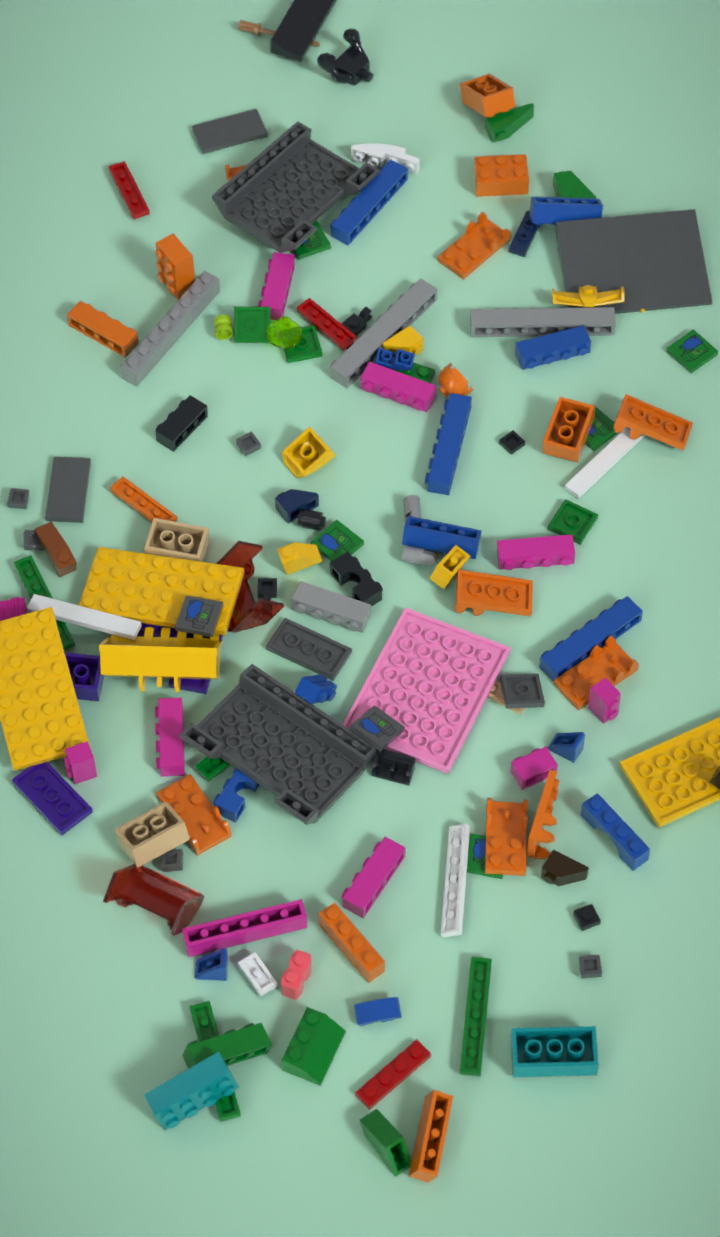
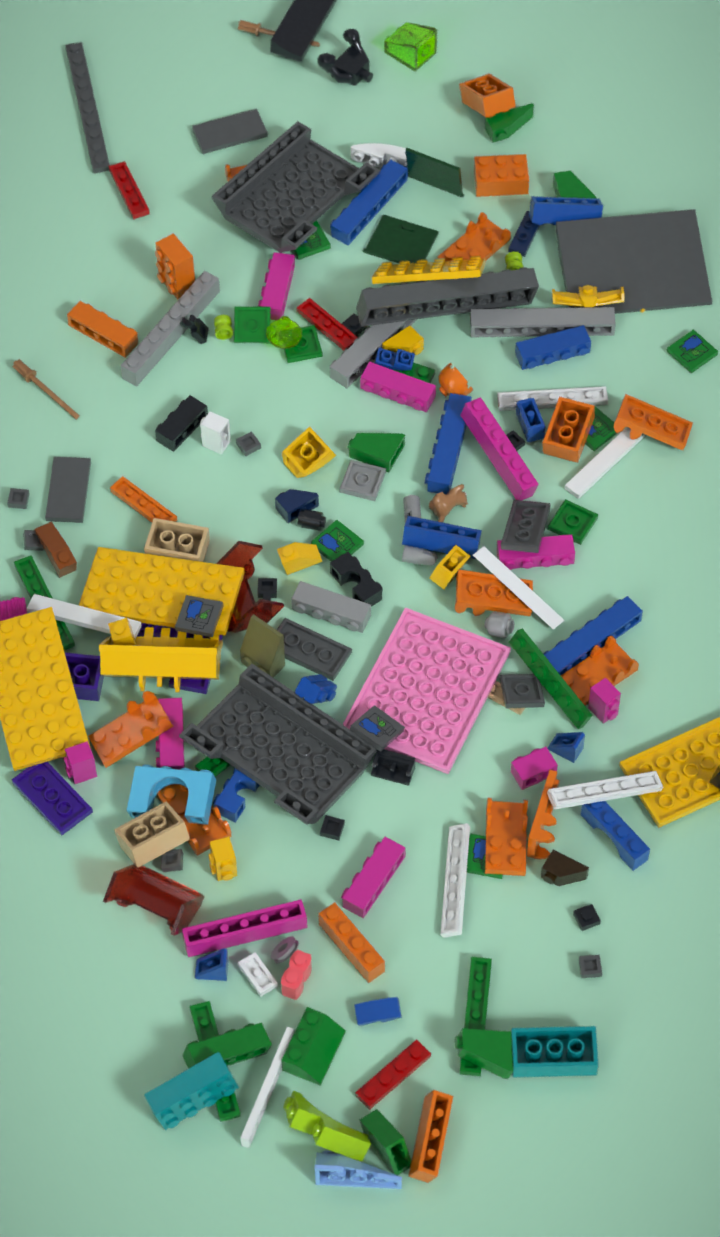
none -> medium nougat piece [12,359,80,420]
none -> dark grey plate [65,42,110,174]
none -> orange hinge [88,691,173,768]
none -> yellow slope [108,618,136,645]
none -> medium azure arch [127,765,216,825]
none -> black plate [181,315,209,344]
none -> white brick [200,412,231,454]
none -> yellow brick [208,837,237,881]
none -> olive slope [240,614,285,678]
none -> white tile [241,1027,295,1148]
none -> light grey piece [271,936,299,963]
none -> lime arch [283,1091,371,1162]
none -> light blue wedge [315,1151,402,1189]
none -> black plate [320,815,345,841]
none -> light grey tile [340,460,386,501]
none -> green slope [347,433,405,472]
none -> dark grey brick [356,267,539,327]
none -> dark green piece [363,214,439,263]
none -> yellow plate [372,256,485,284]
none -> clear neon green slope [384,22,437,72]
none -> dark green piece [405,148,464,197]
none -> medium nougat animal [429,484,468,523]
none -> green slope [455,1028,513,1079]
none -> dark pink brick [460,397,539,501]
none -> white sticker [473,546,565,630]
none -> light grey head [485,612,515,638]
none -> white tile [497,386,608,411]
none -> dark grey tile [501,500,551,553]
none -> lime wheel [505,252,524,271]
none -> green plate [509,628,593,729]
none -> blue brick [516,398,546,442]
none -> white tile [547,771,663,810]

